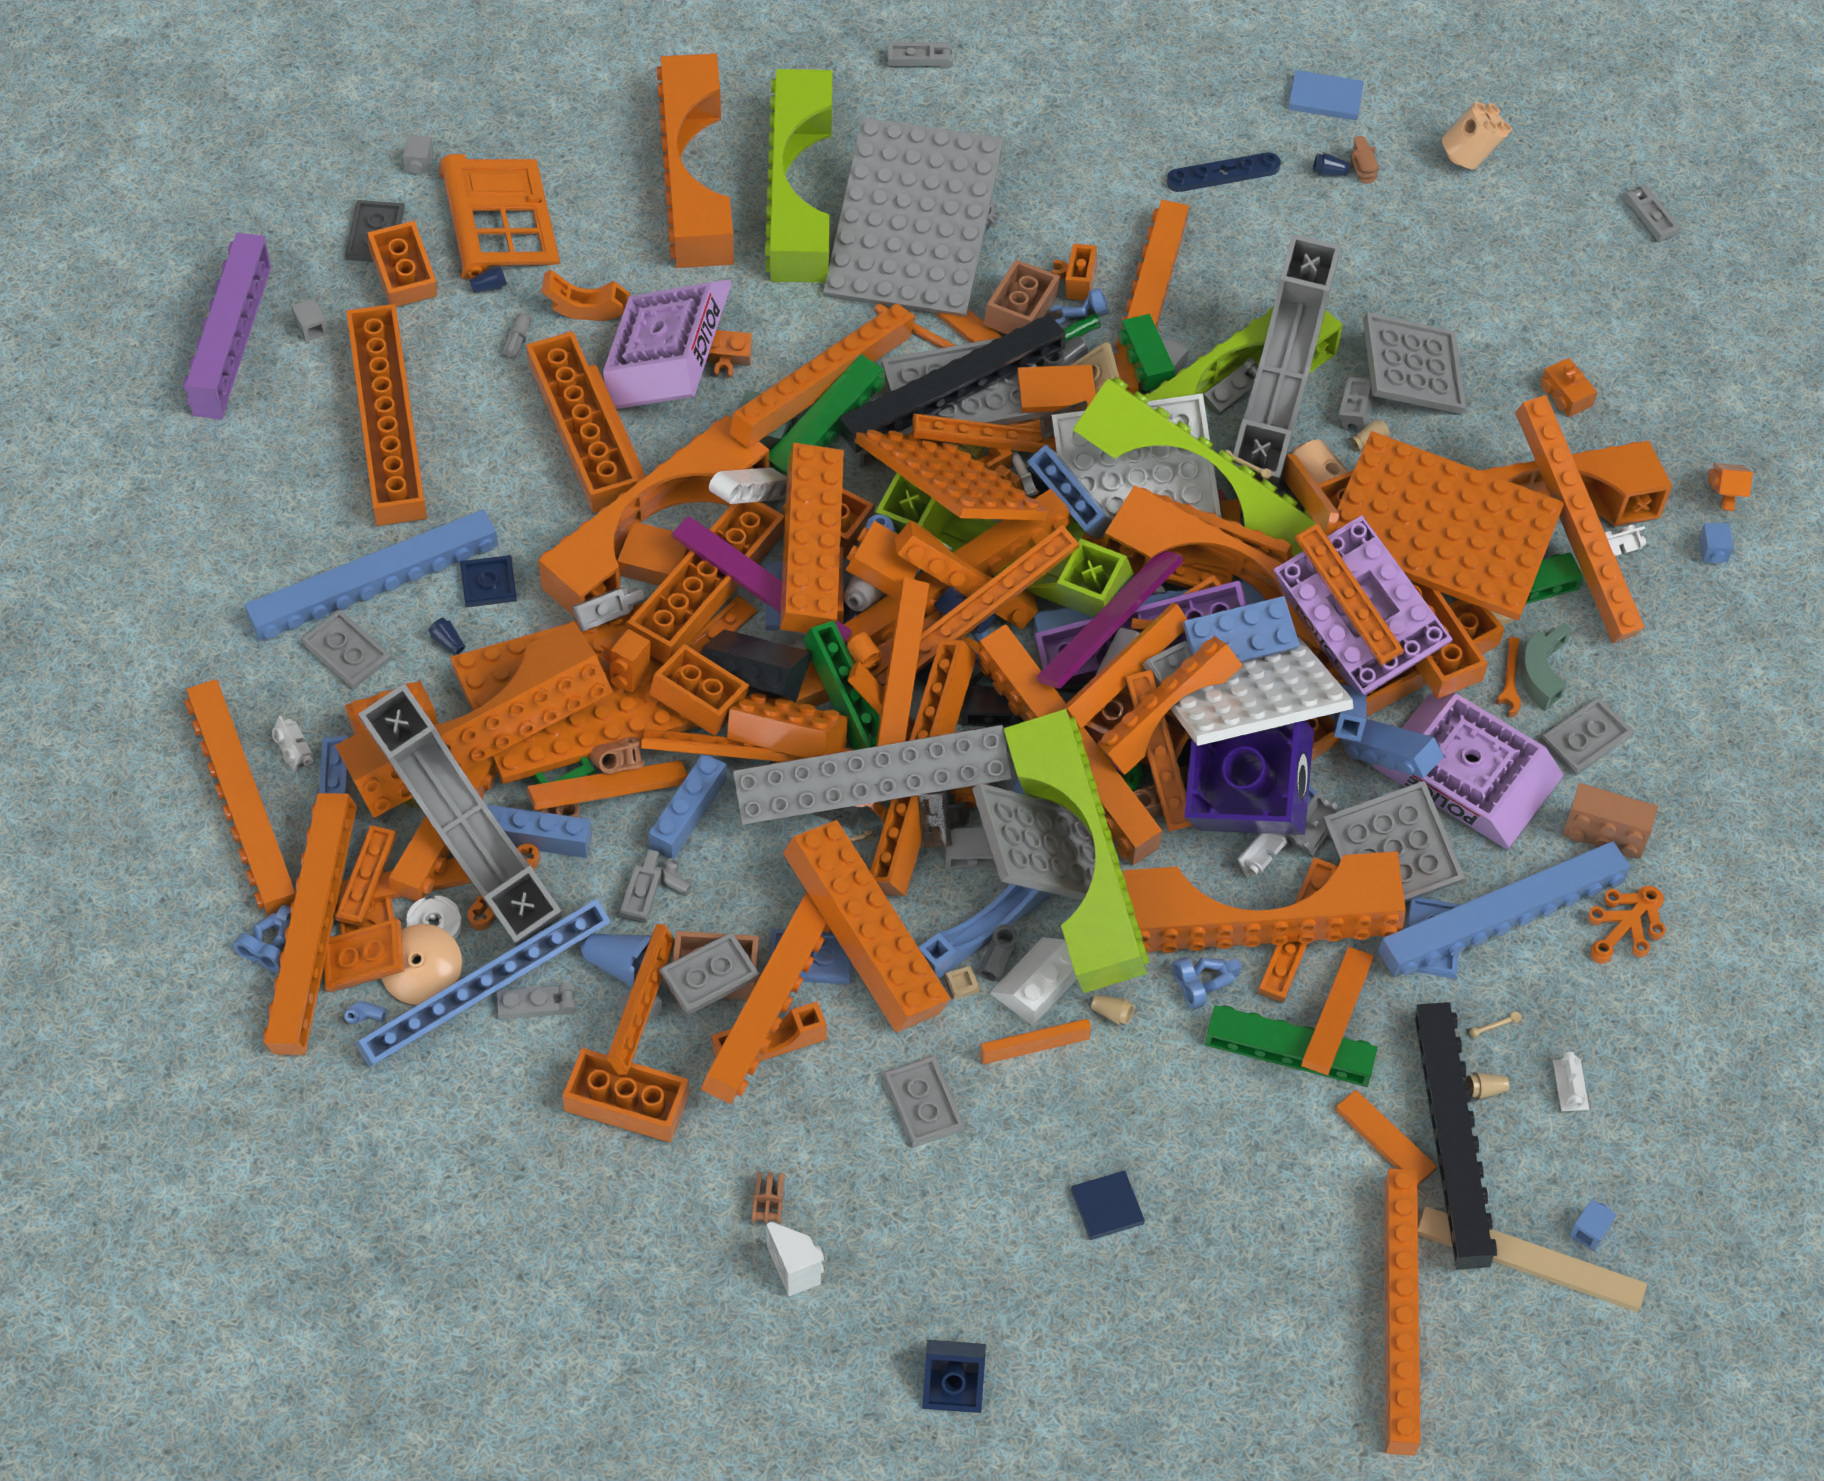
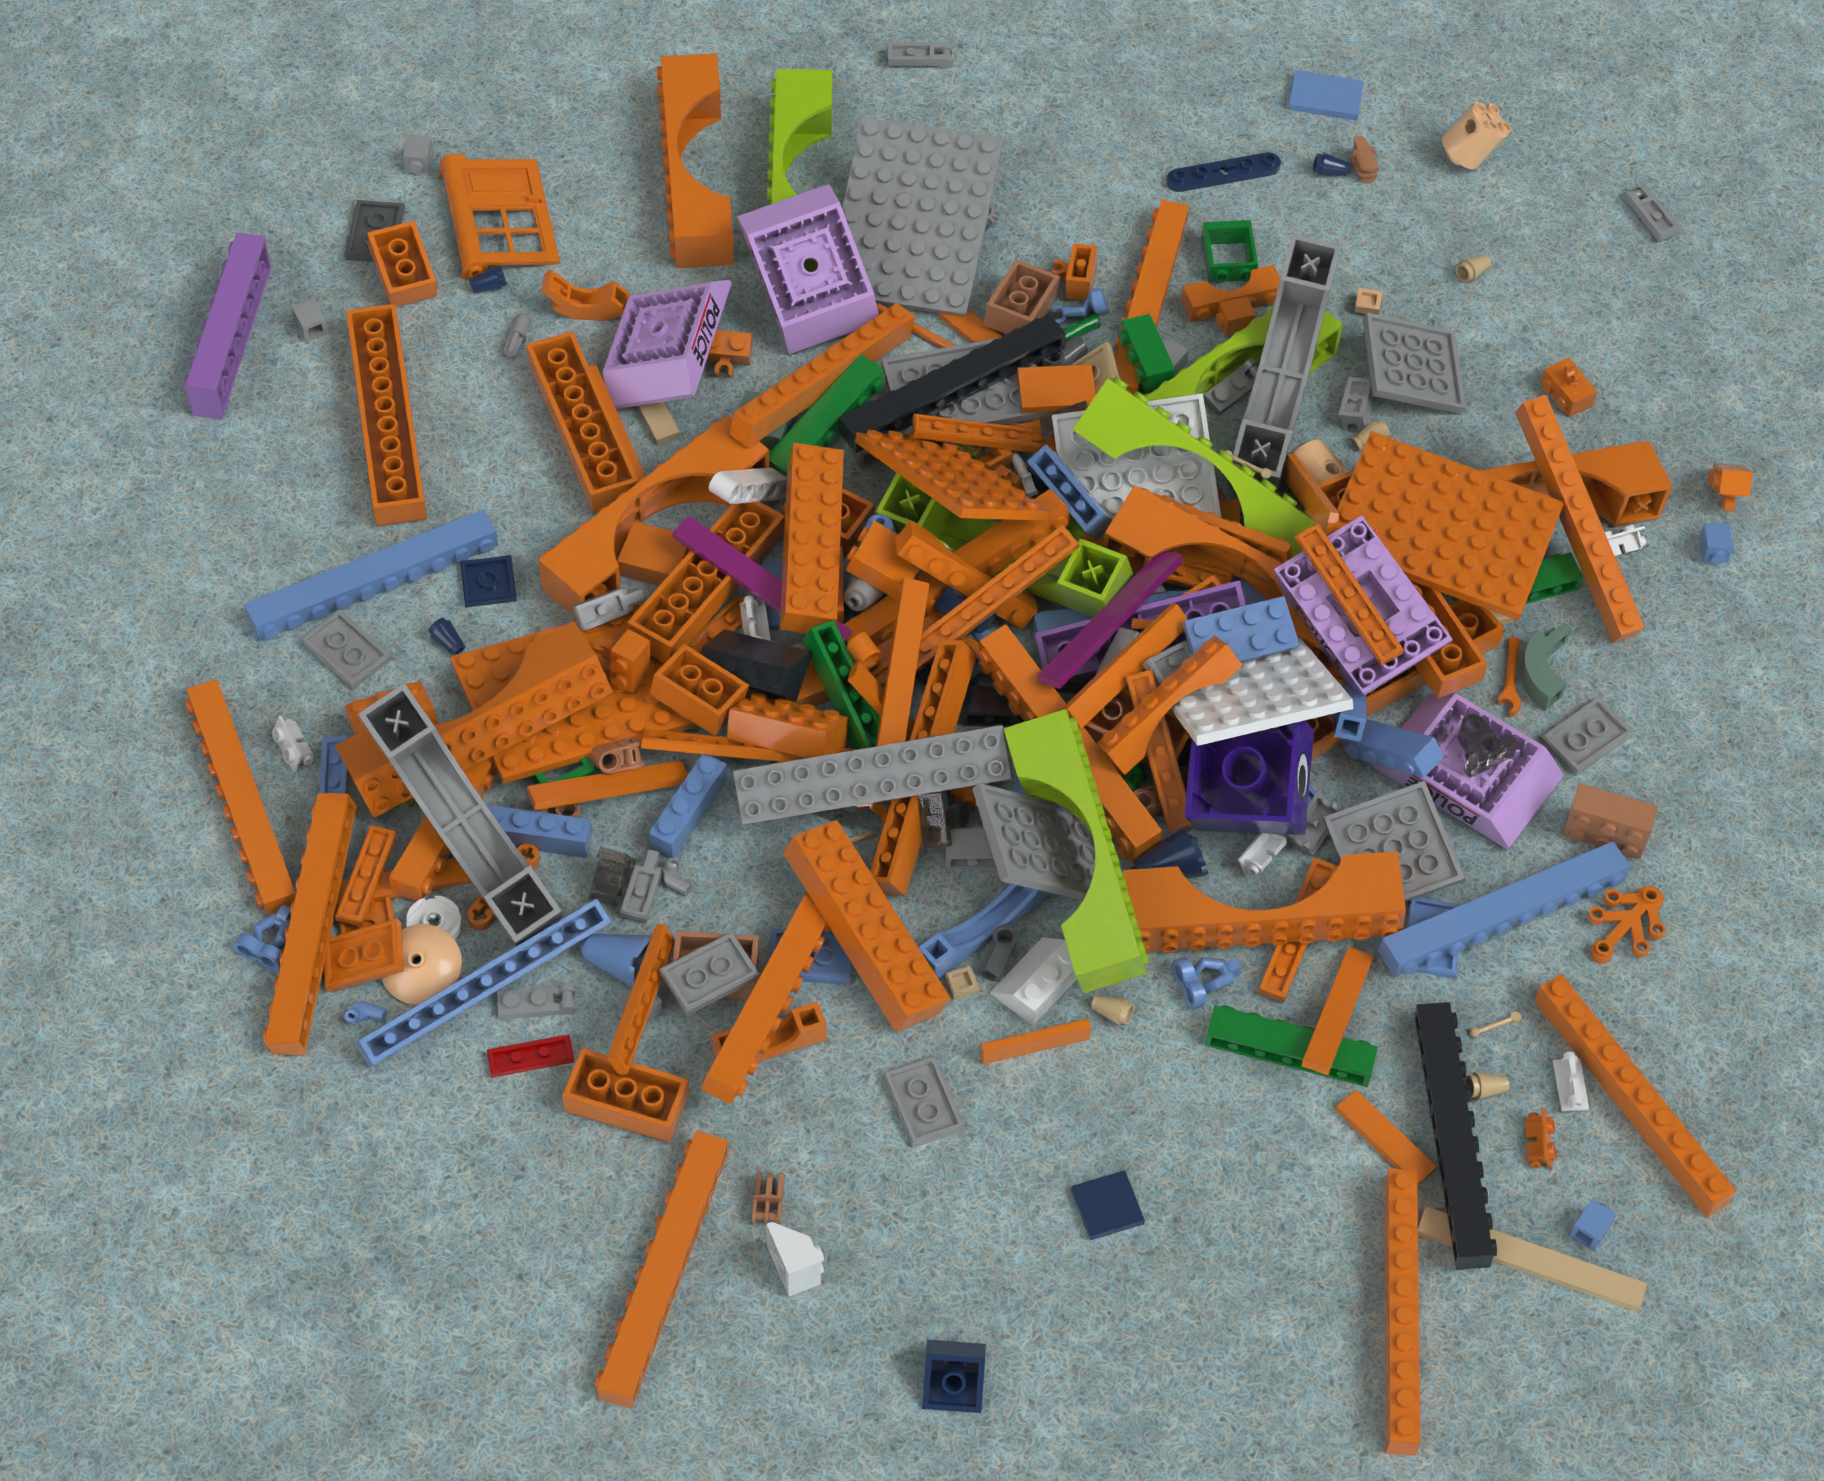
none -> red tile [487,1034,575,1078]
none -> clear smoke tile [589,846,636,908]
none -> orange brick [594,1131,729,1409]
none -> tan tile [638,402,680,445]
none -> lavender slope [737,184,879,355]
none -> white hinge [739,596,771,641]
none -> dark blue cone [1130,824,1209,879]
none -> orange arch [1181,265,1280,322]
none -> green window [1201,220,1258,282]
none -> orange brick [1215,296,1256,336]
none -> light nougat plate [1354,288,1383,315]
none -> tan cone [1456,254,1491,282]
none -> clear smoke tile [1458,714,1518,778]
none -> orange hinge [1525,1107,1557,1170]
none -> orange brick [1534,974,1736,1218]

